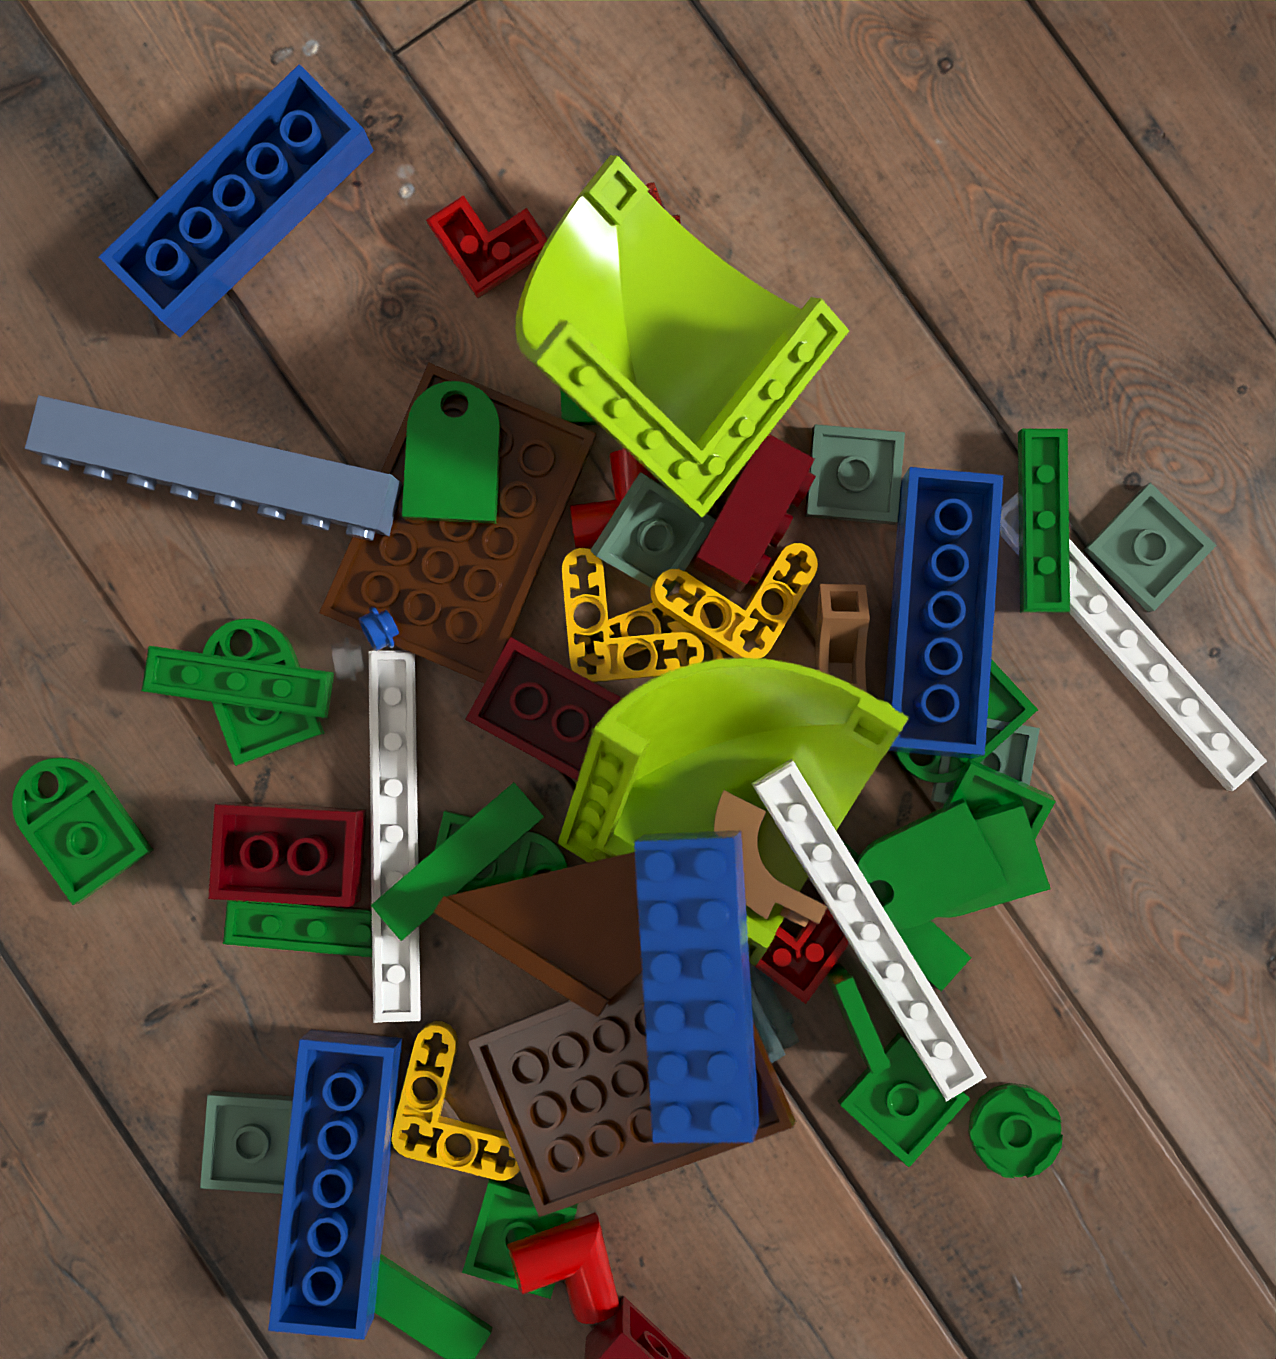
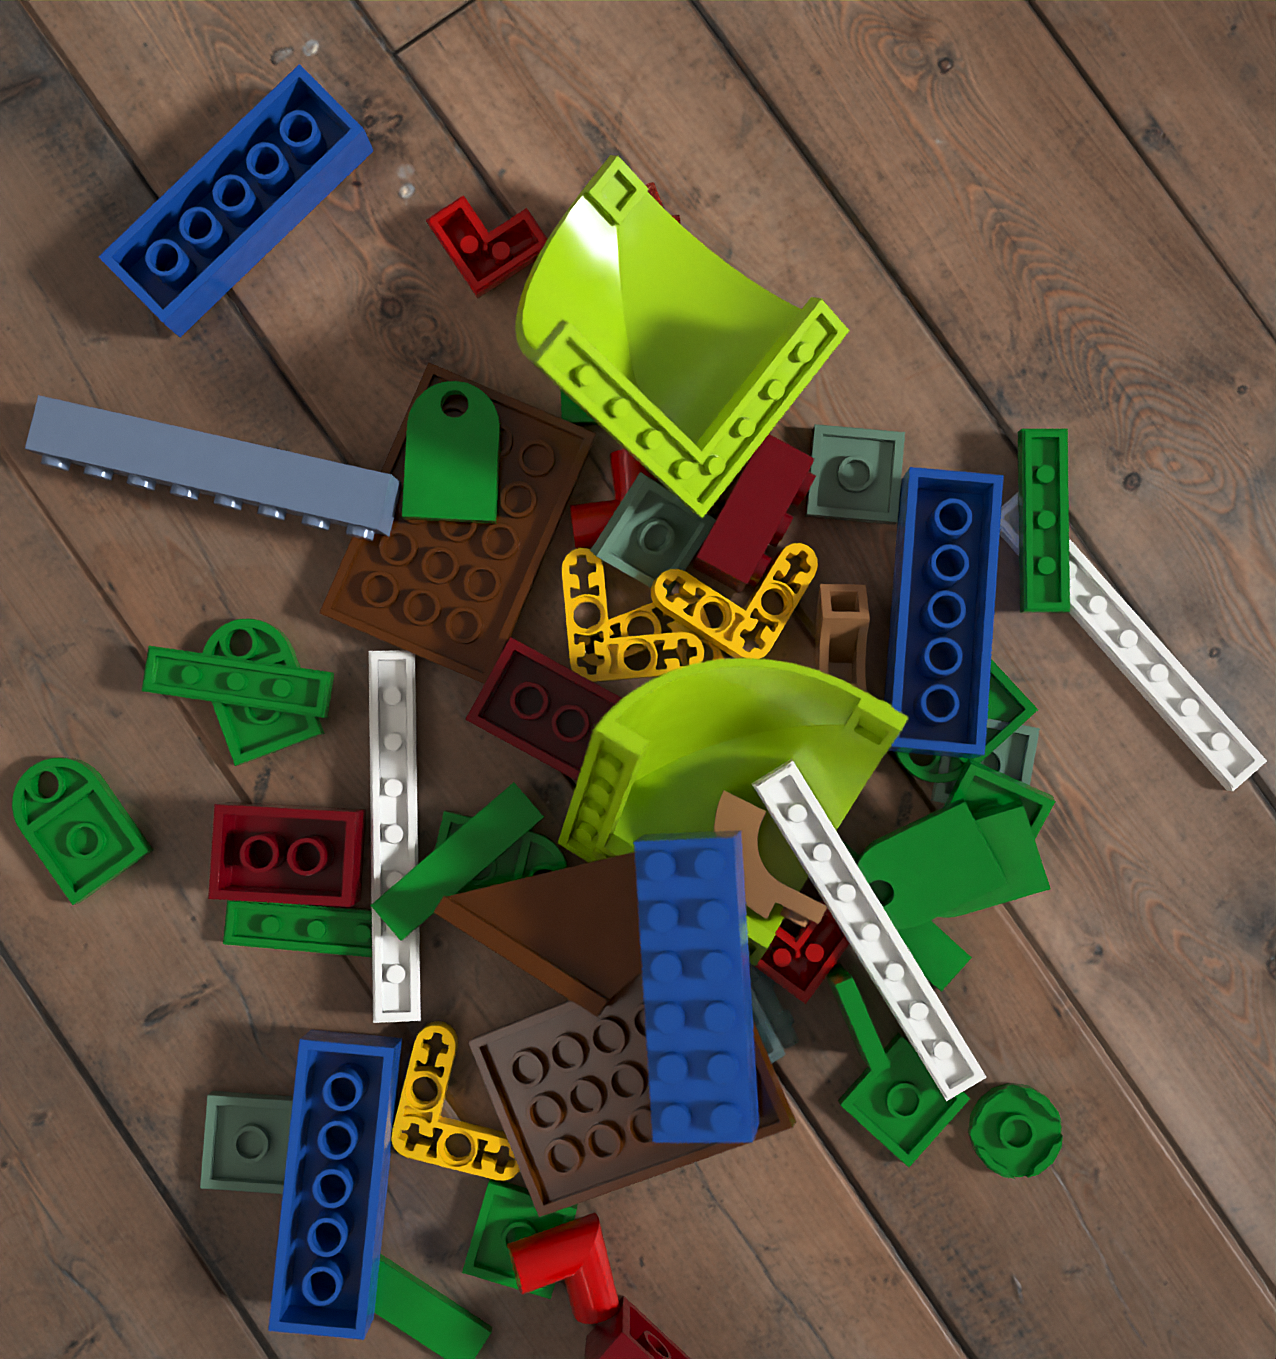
clear plate [331,637,365,682] -> none
blue plate [358,607,399,651] -> none
sand green tile [1083,483,1217,612] -> none

